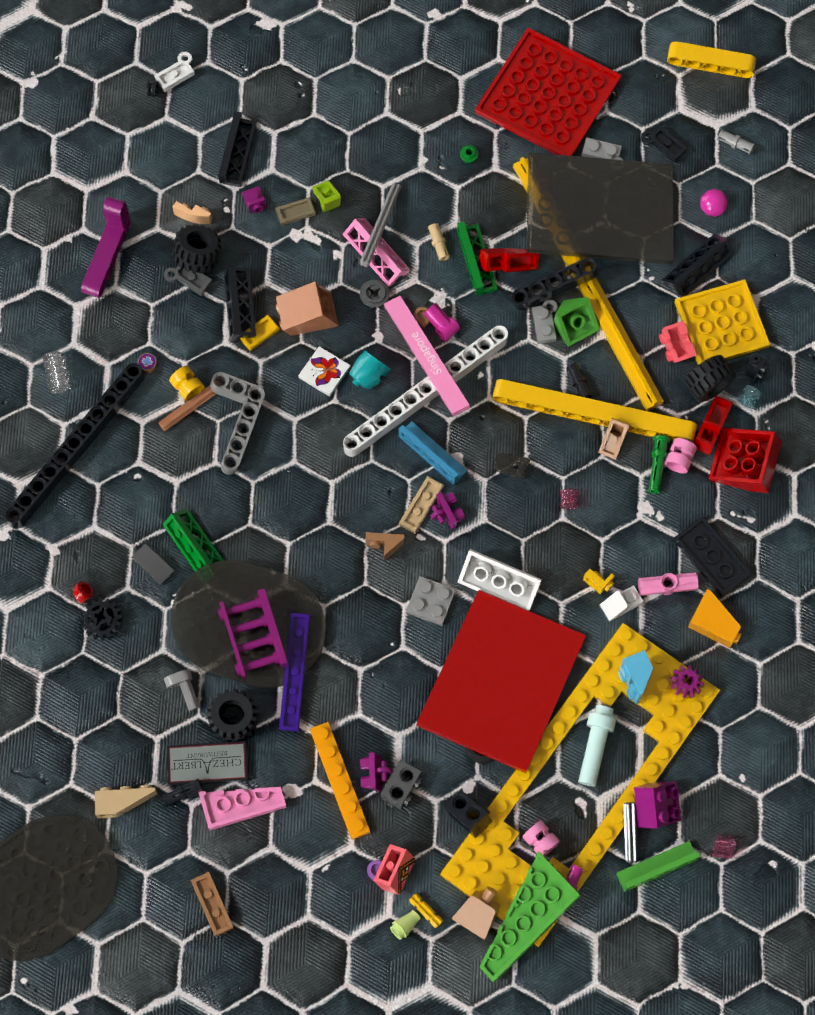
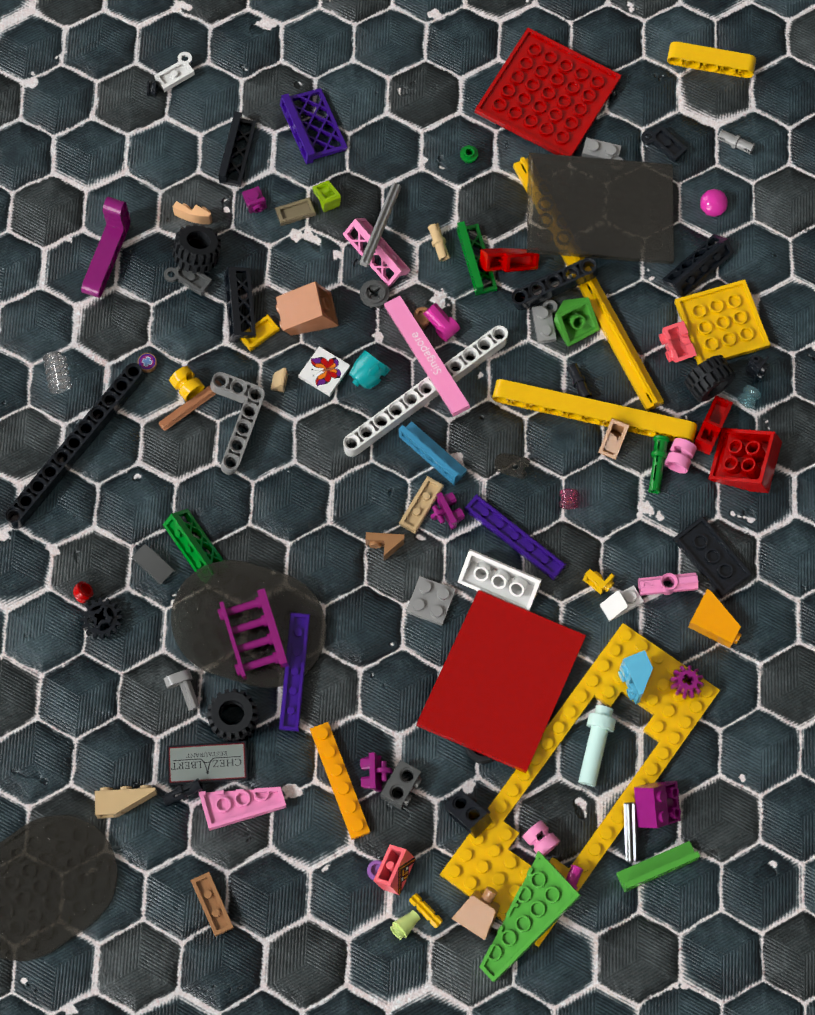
clear pink tile [712,834,736,859] -> none
none -> tan slope [271,368,288,393]
none -> dark purple fence [280,88,348,164]
none -> dark purple tile [464,494,566,580]

